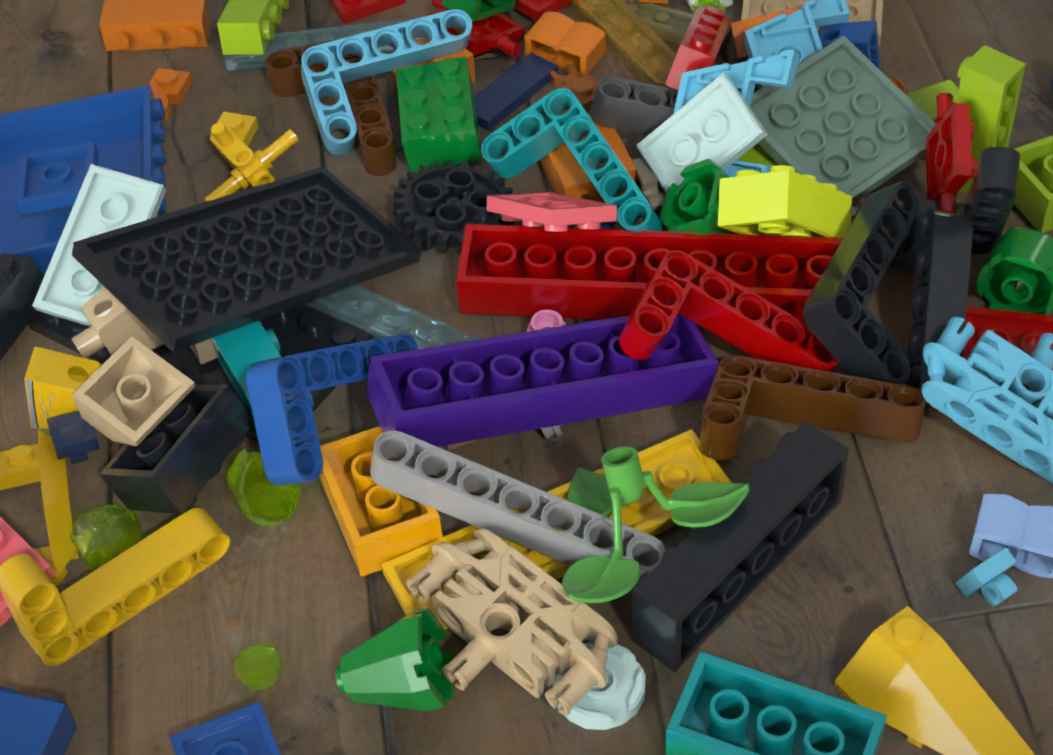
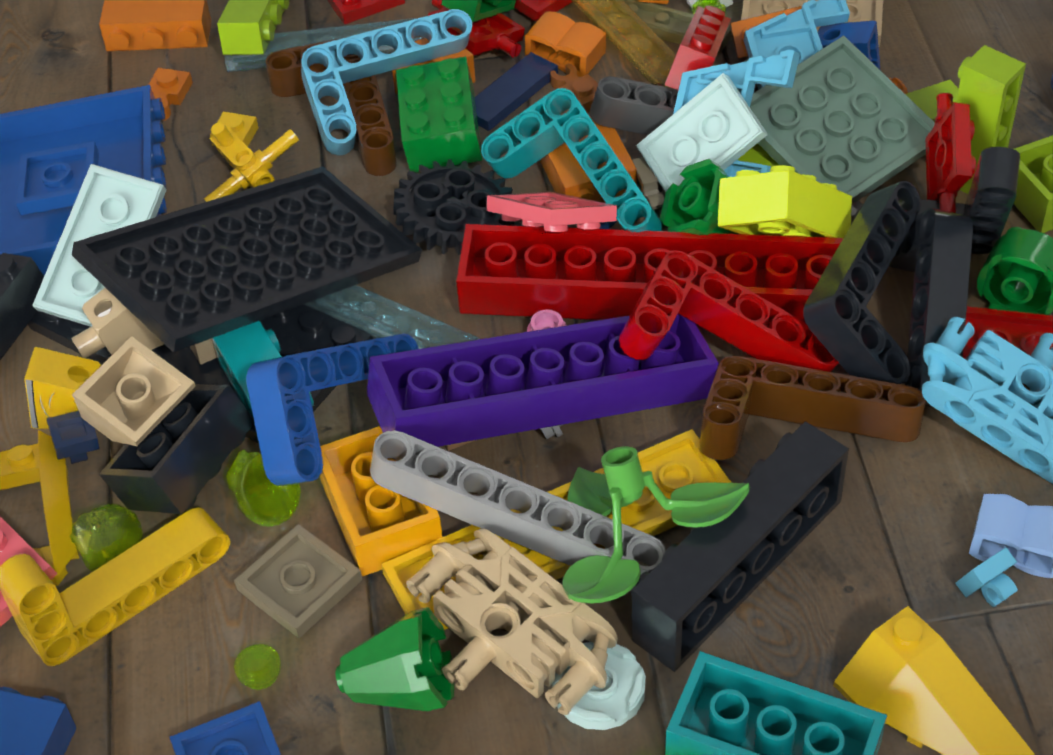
none -> dark tan plate [234,524,363,638]

